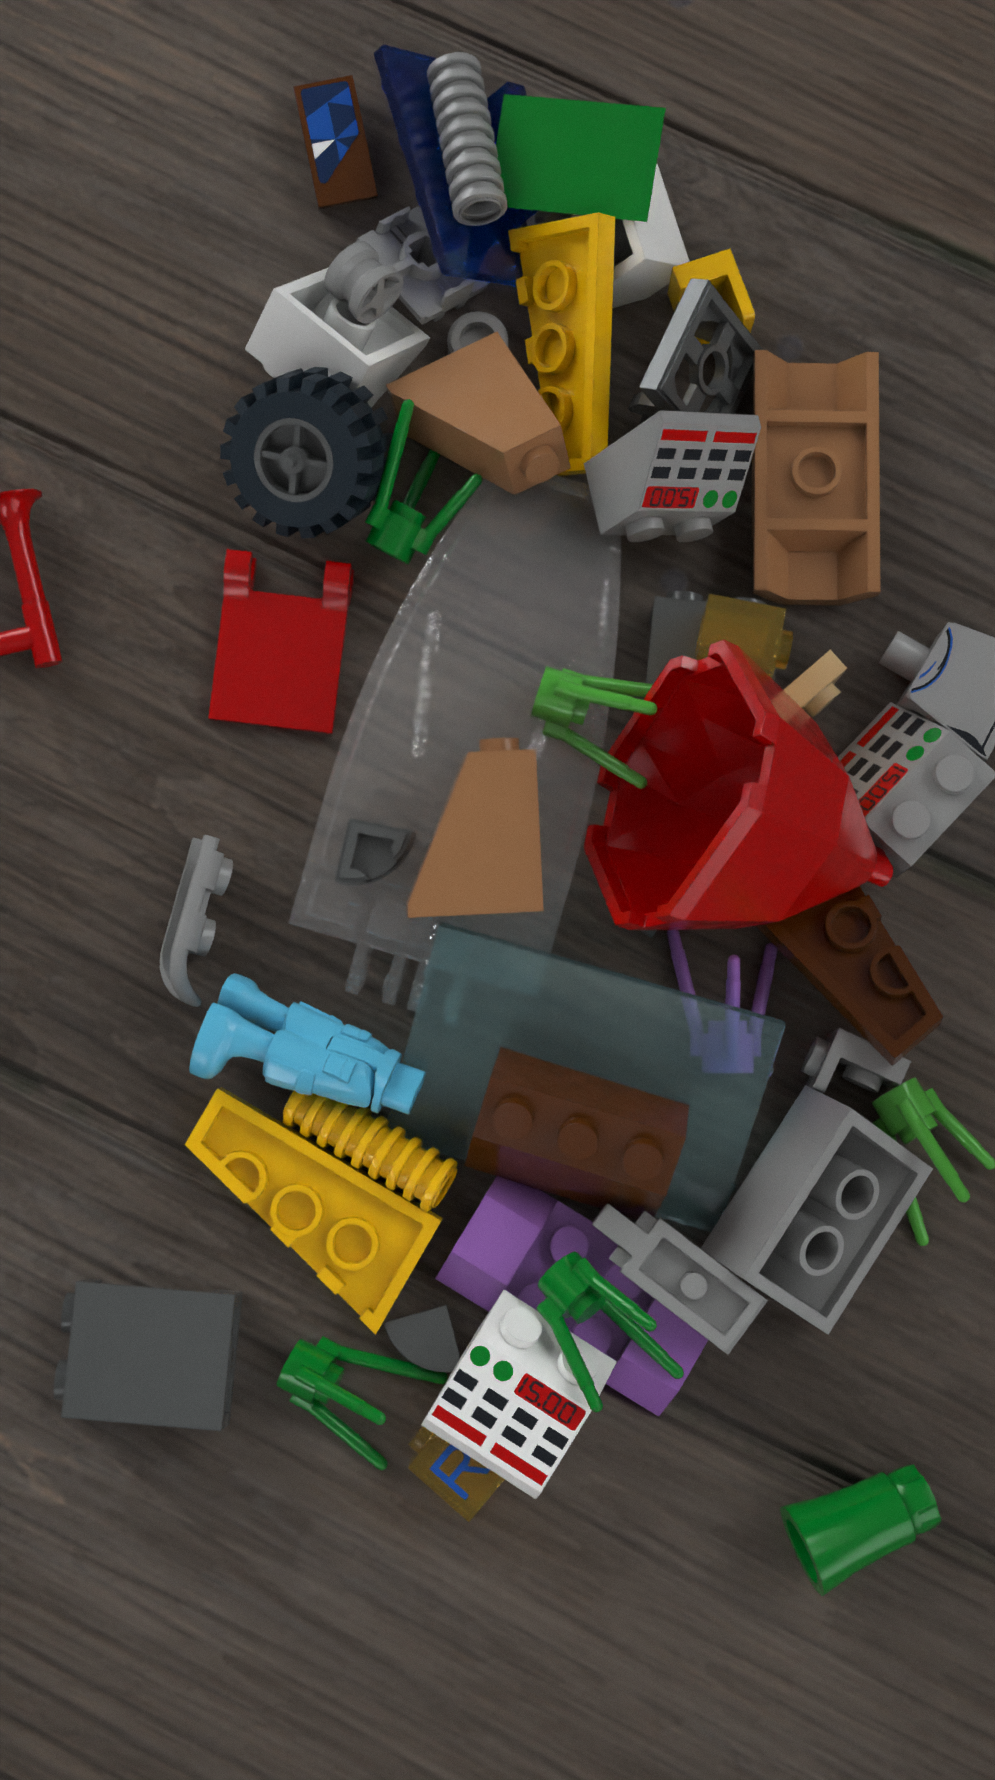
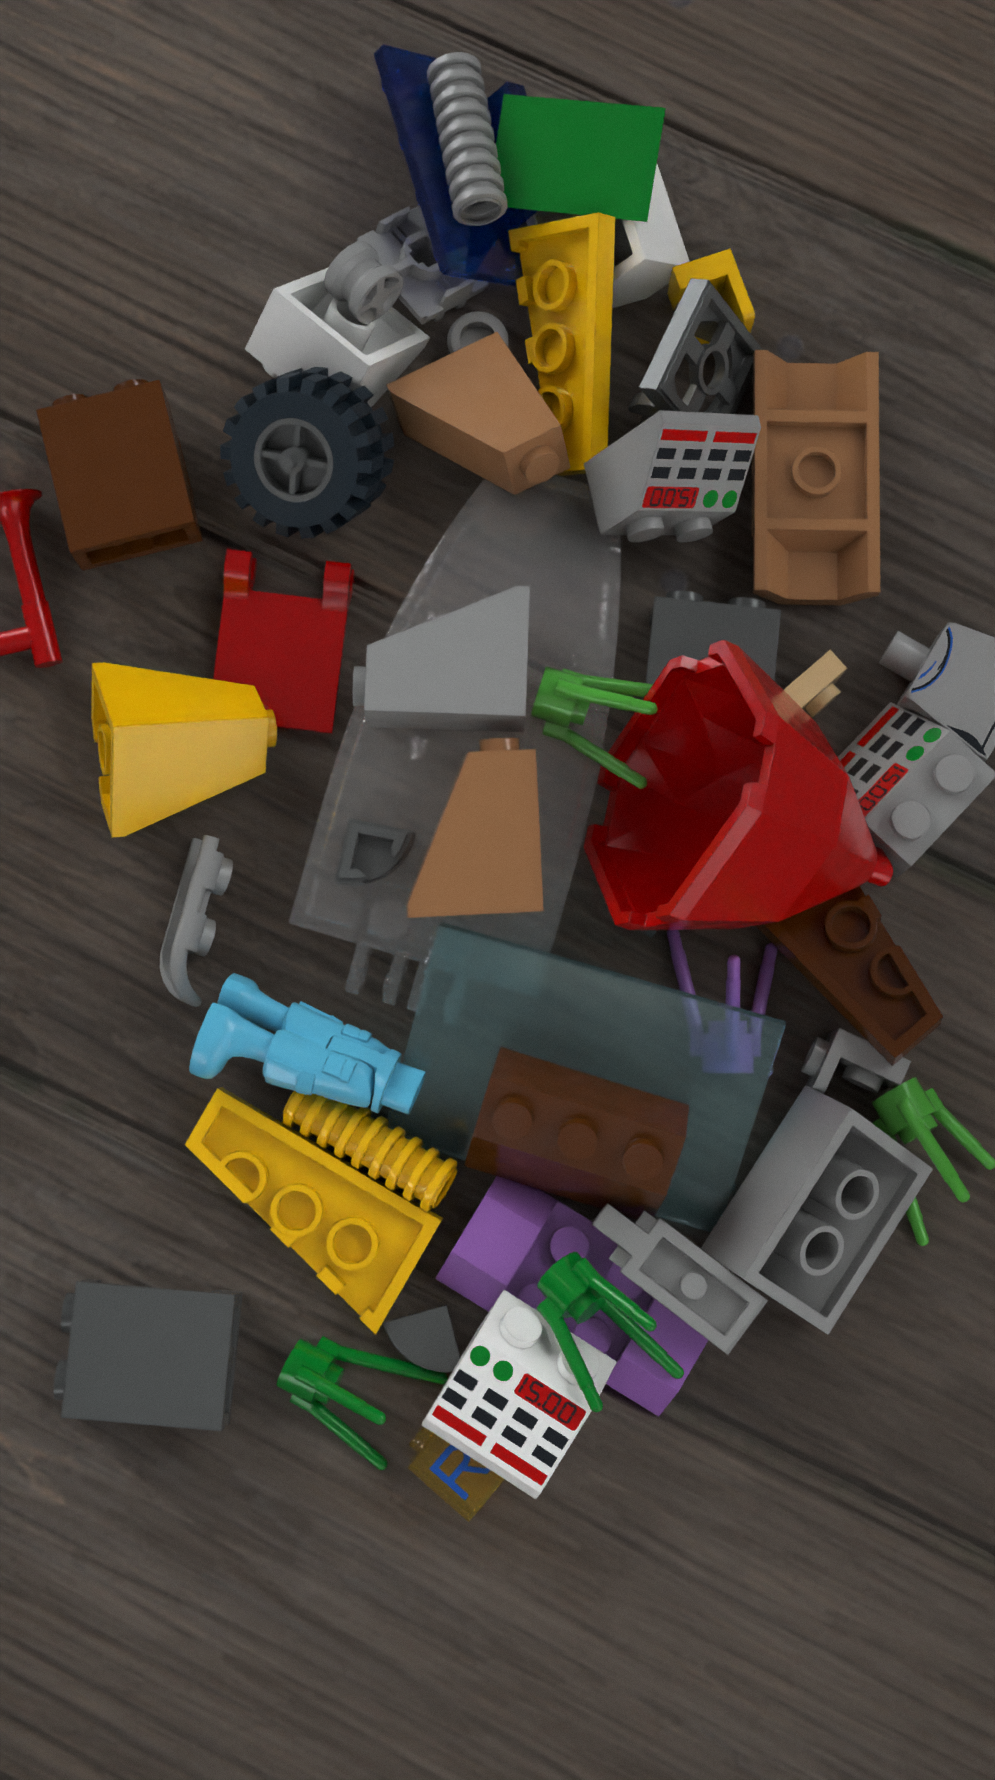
slope [293,75,378,209] -> none
green plant [365,399,483,565] -> none
clear yellow brick [694,594,793,677] -> none
green plant [780,1464,941,1596] -> none
none -> reddish brown brick [36,379,203,571]
none -> yellow slope [91,662,277,838]
none -> light grey slope [353,586,530,732]

